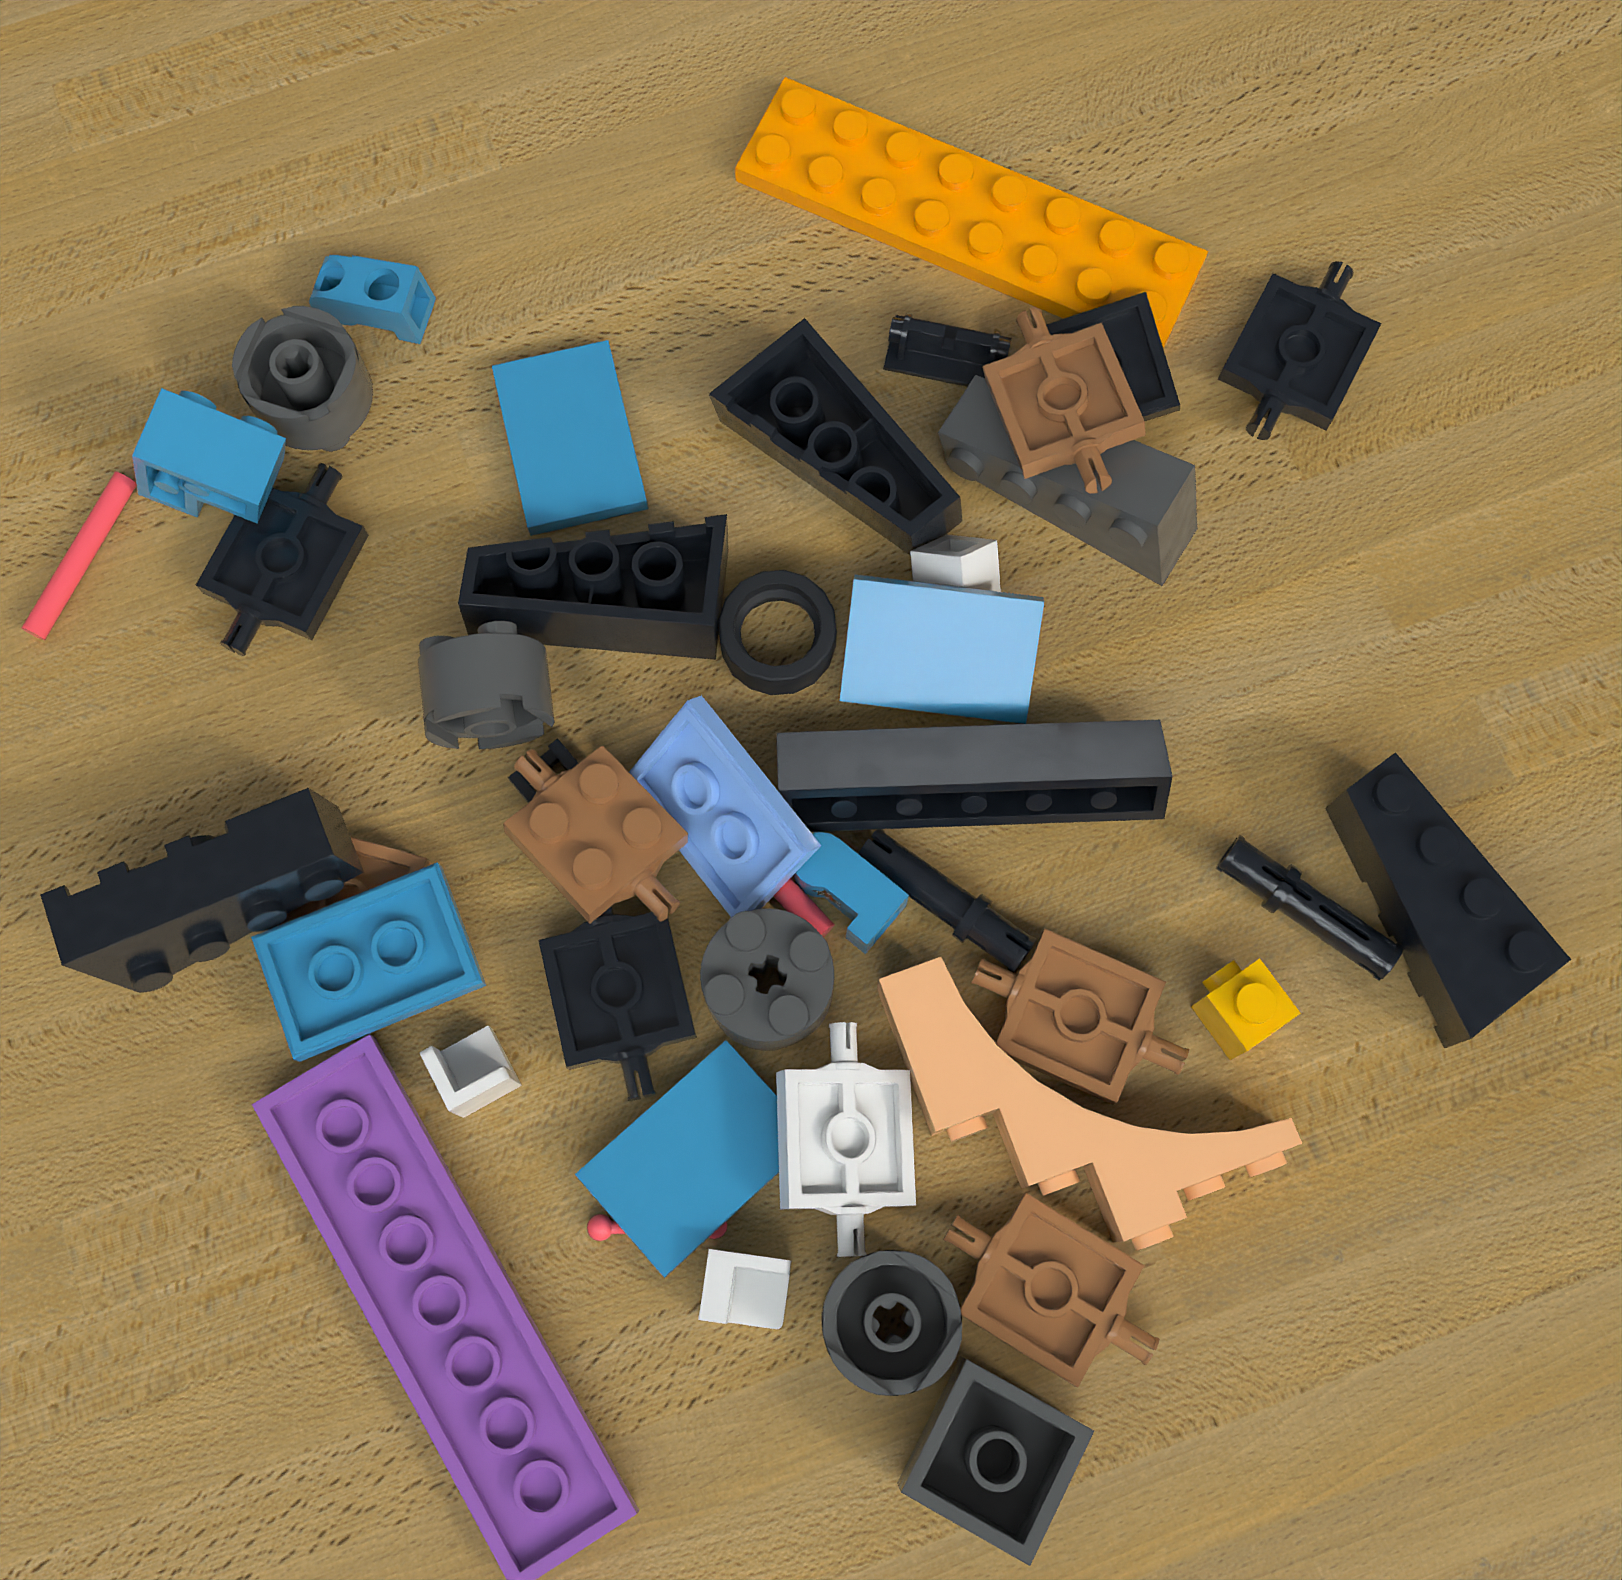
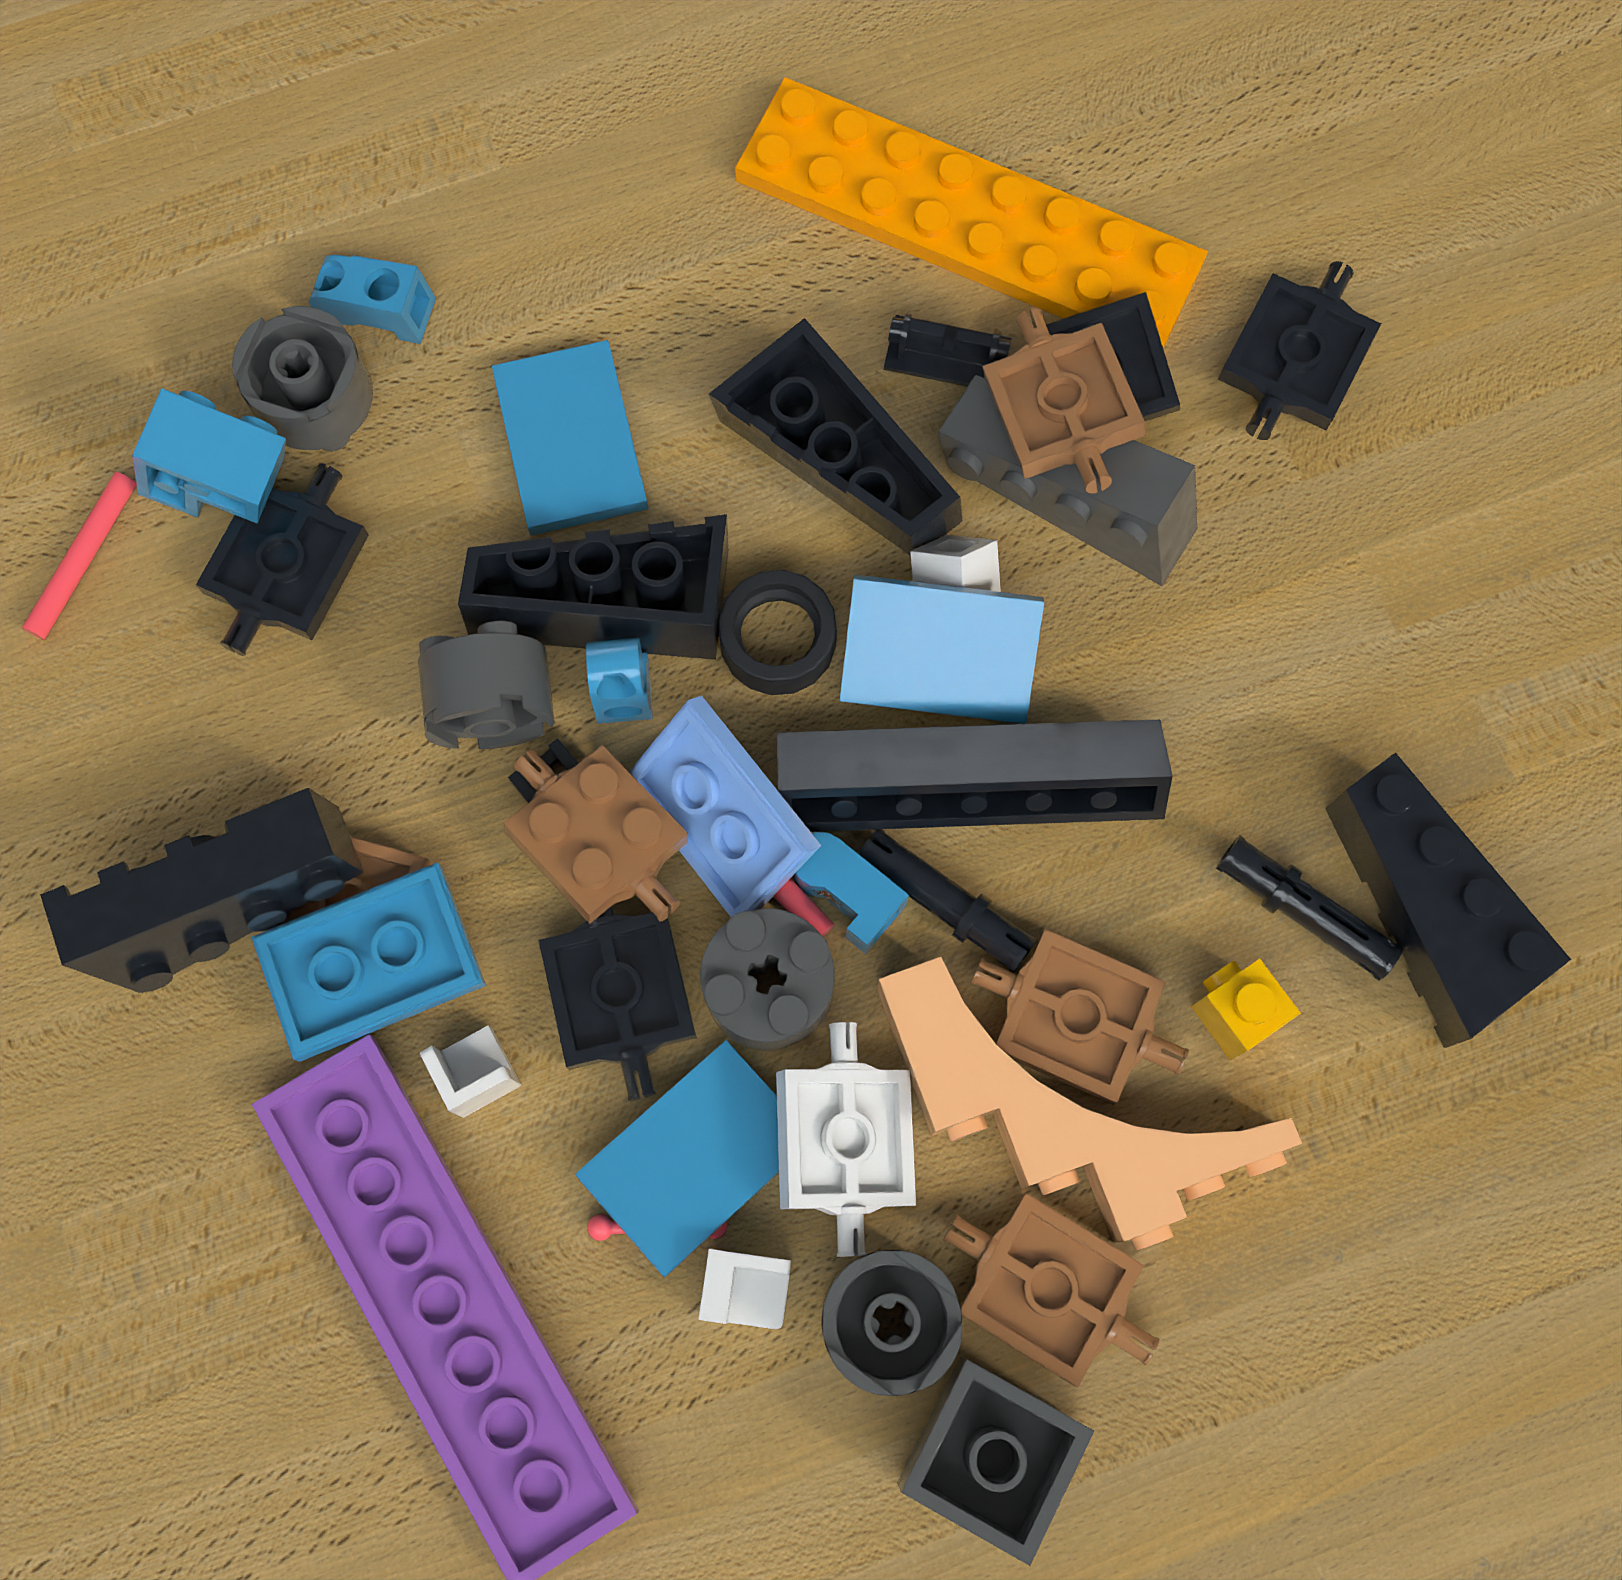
none -> dark azure leg [586,638,653,724]

